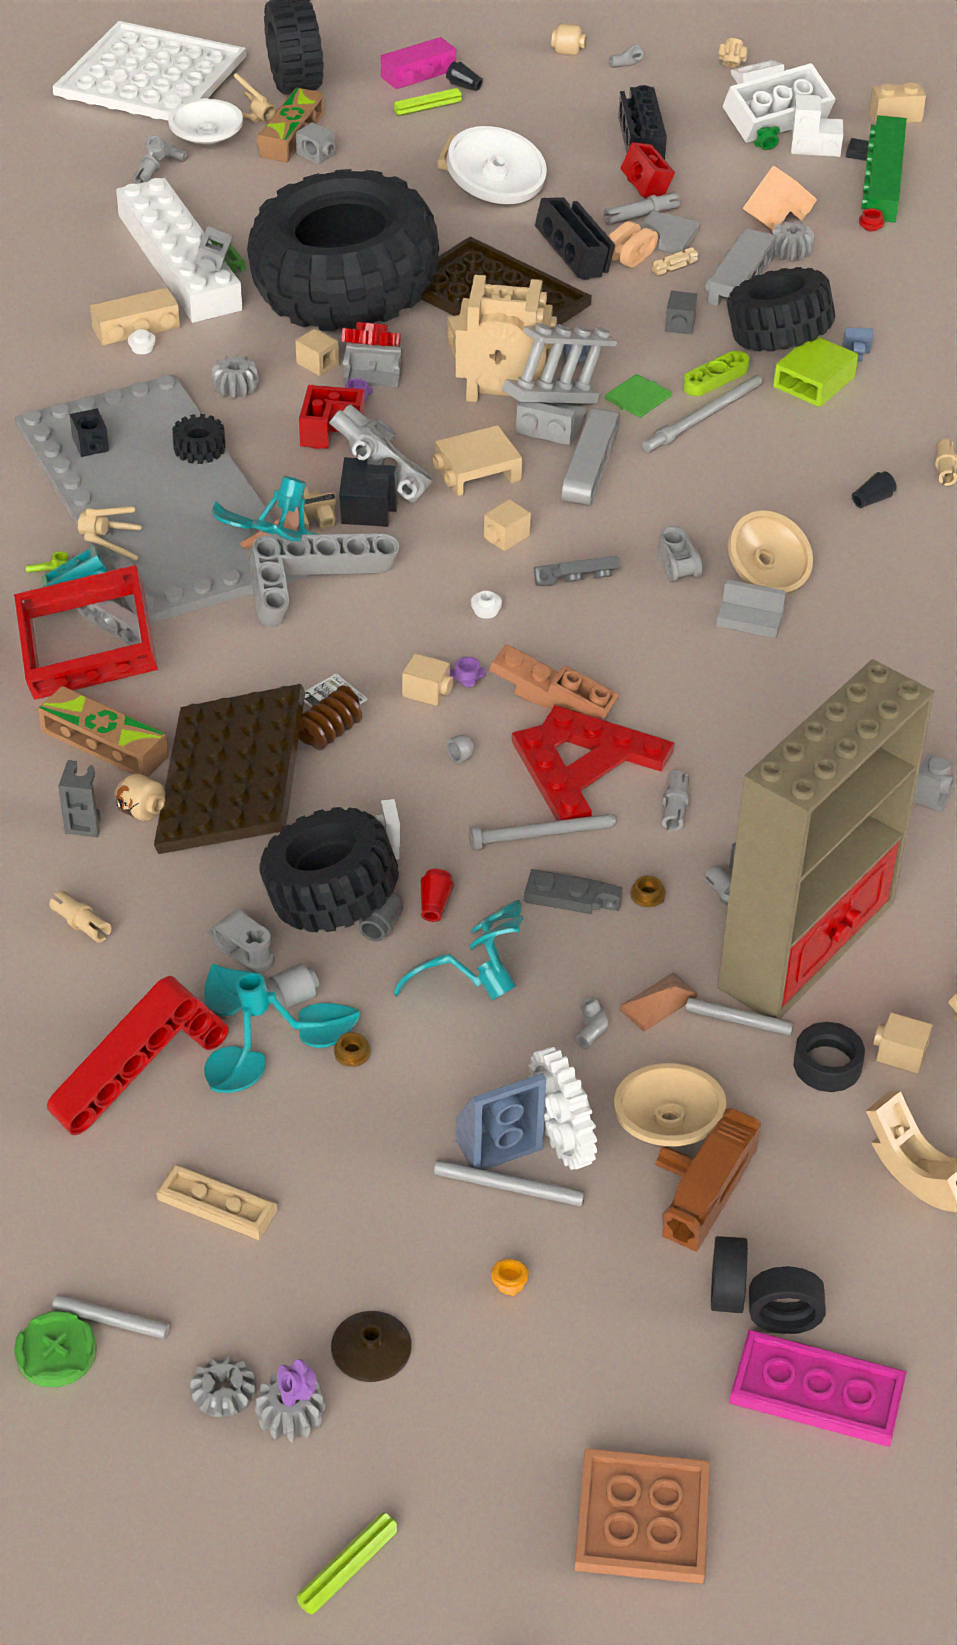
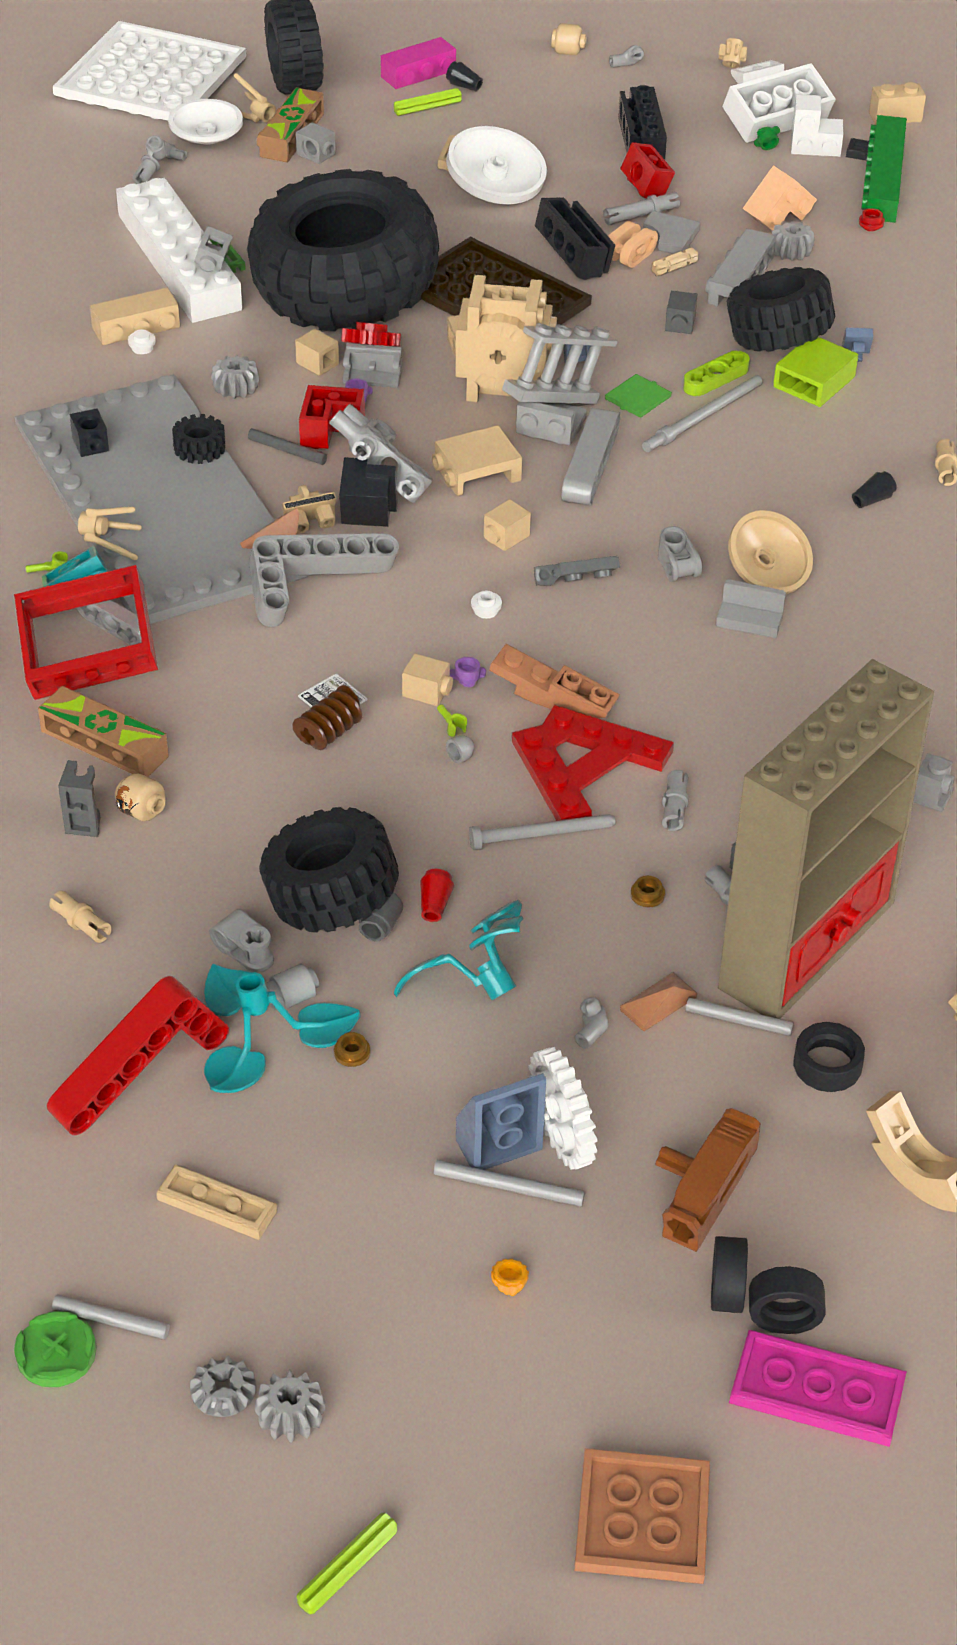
dark brown plate [154,684,305,854] -> none
teal plant [212,476,318,542] -> none
medium lavender plate [277,1359,316,1406] -> none
dark brown dish [331,1311,411,1382] -> none
white plate [376,799,400,859] -> none
dark grey hinge [524,869,622,914] -> none
tan dish [614,1063,727,1147] -> none
tan brick [873,1012,933,1074] -> none
none -> dark grey bar [248,428,327,465]
none -> lime hand [437,704,467,737]

